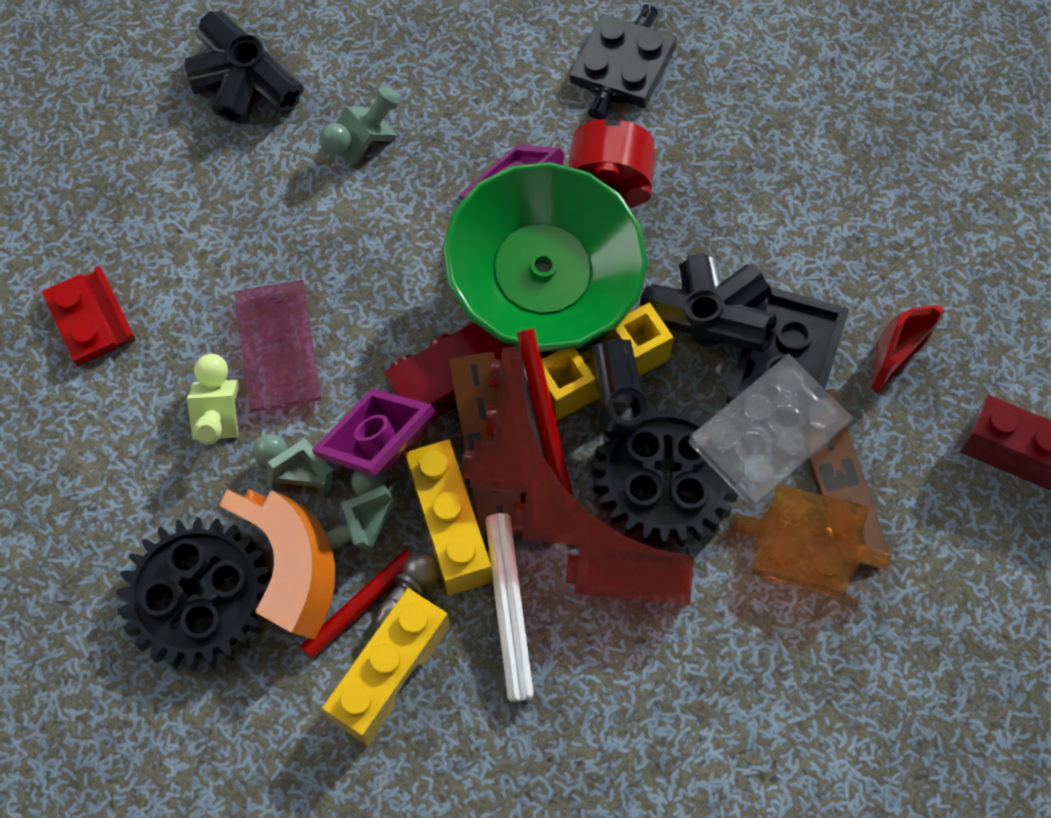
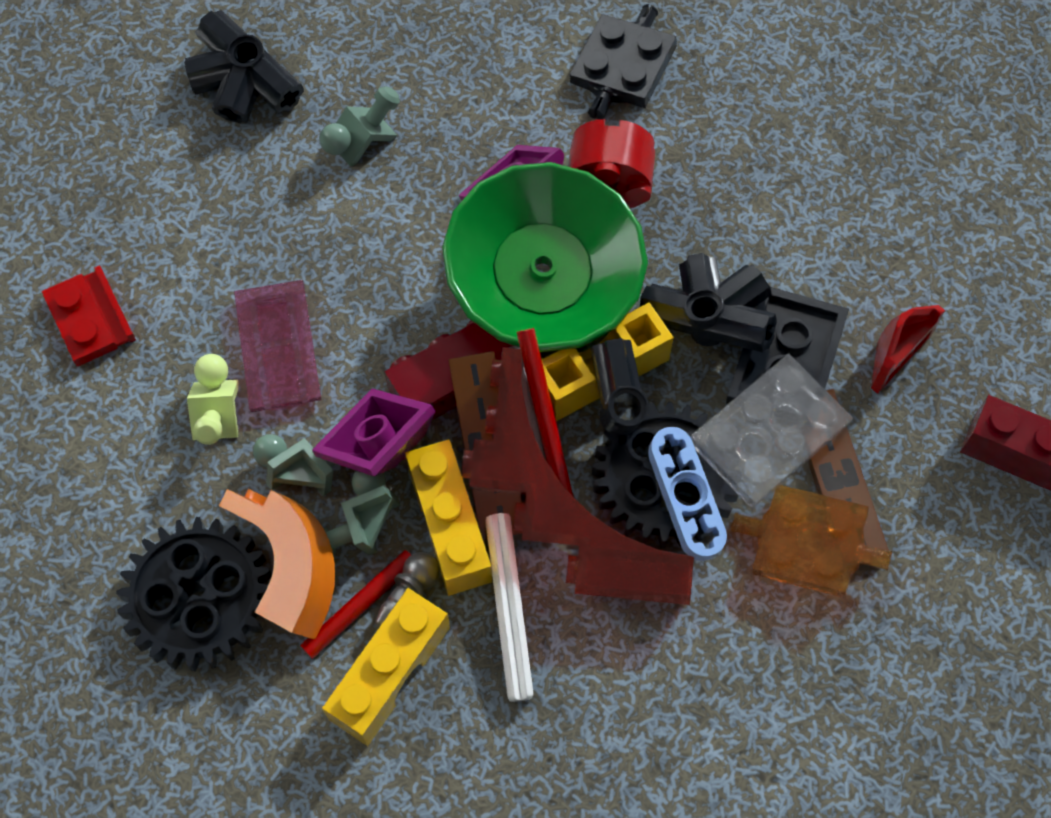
none -> light blue beam [648,427,727,561]

